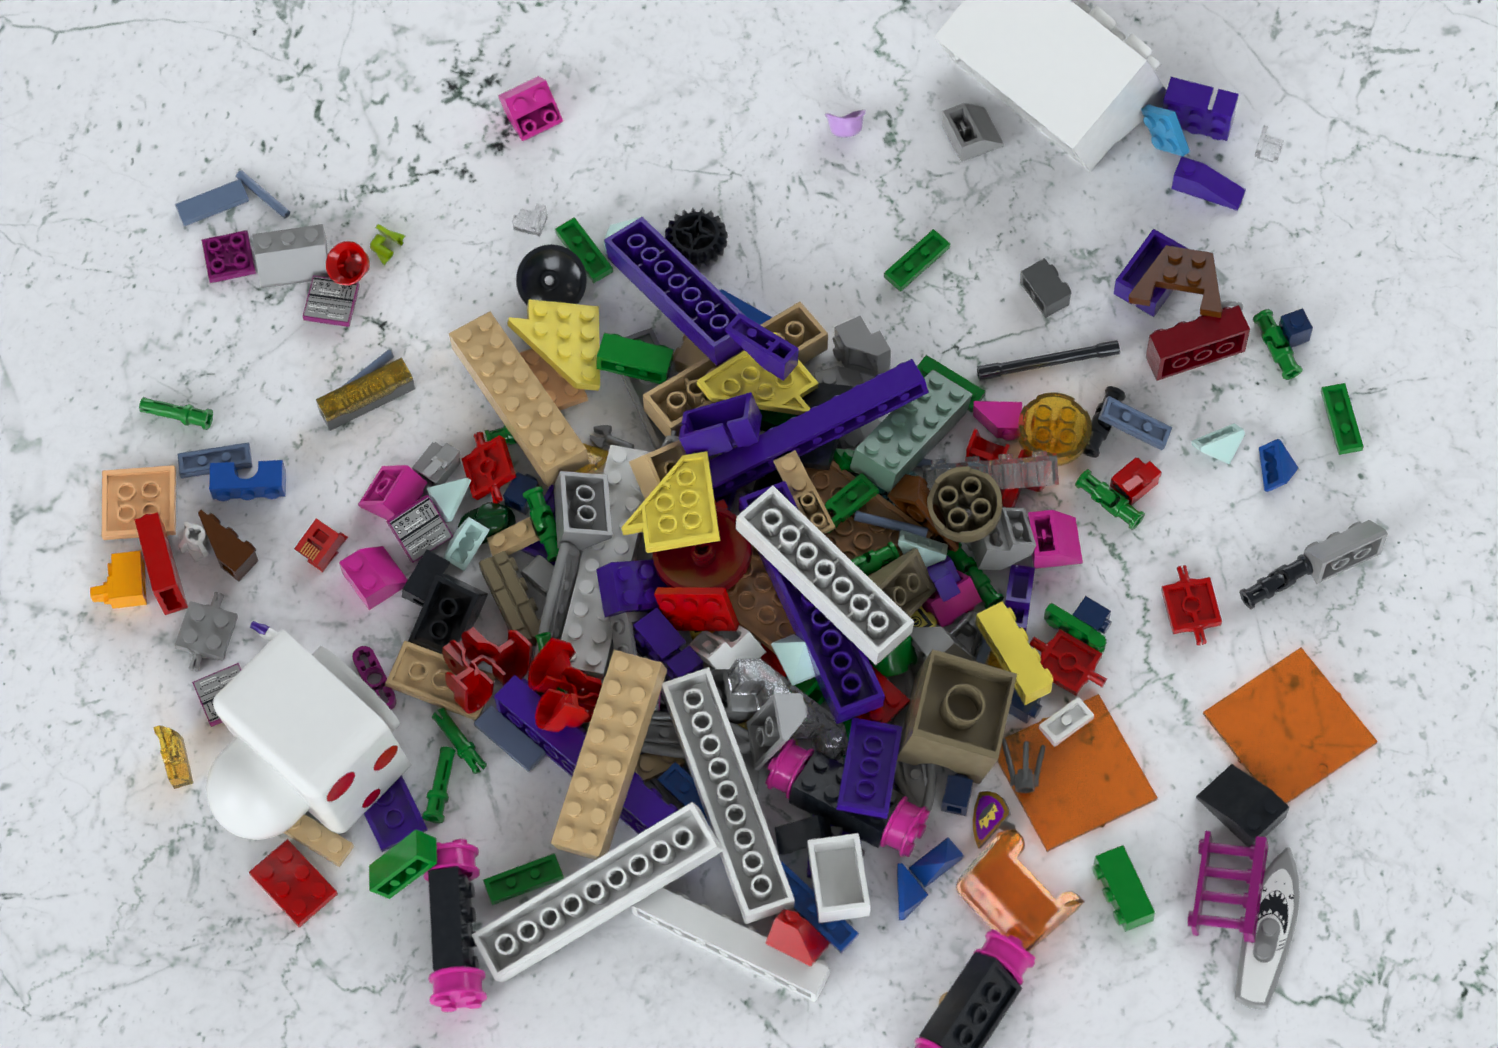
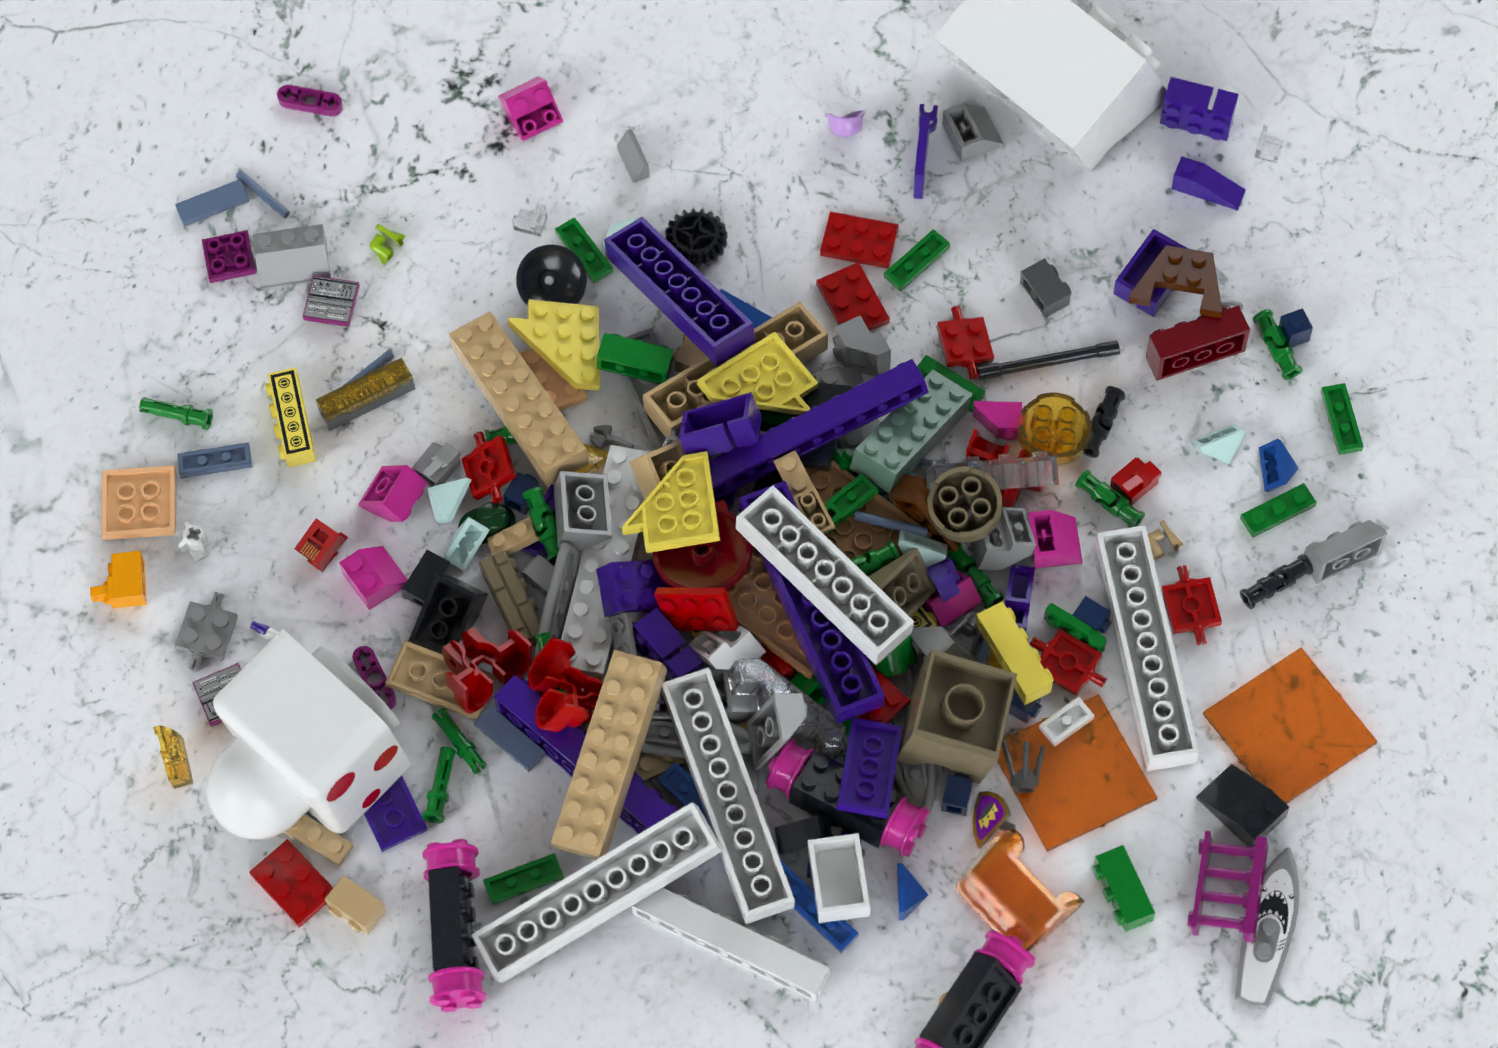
red slope [134,512,188,615] -> none
reddish brown slope [198,510,258,582] -> none
blue arch [209,460,286,501] -> none
red hat [326,241,370,286] -> none
green brick [369,830,437,899] -> none
light grey tile [386,495,453,563] -> none
dark purple slope [725,313,799,381] -> none
slope [765,909,830,967] -> none
light aqua slope [771,634,815,686] -> none
blue slope [909,837,964,888] -> none
sand blue tile [1098,396,1172,450] -> none
dark azure plate [1141,105,1190,156] -> none
none -> light yellow brick [265,367,316,468]
none -> magenta beam [277,85,343,117]
none -> tan brick [325,875,387,935]
none -> light grey slope [617,129,650,182]
none -> red plate [816,262,890,331]
none -> red plate [820,211,899,269]
none -> dark purple tile [914,104,938,199]
none -> red plate [936,305,994,380]
none -> white brick [1095,525,1199,771]
none -> tan piece [1148,520,1183,560]
none -> green plate [1240,483,1317,538]

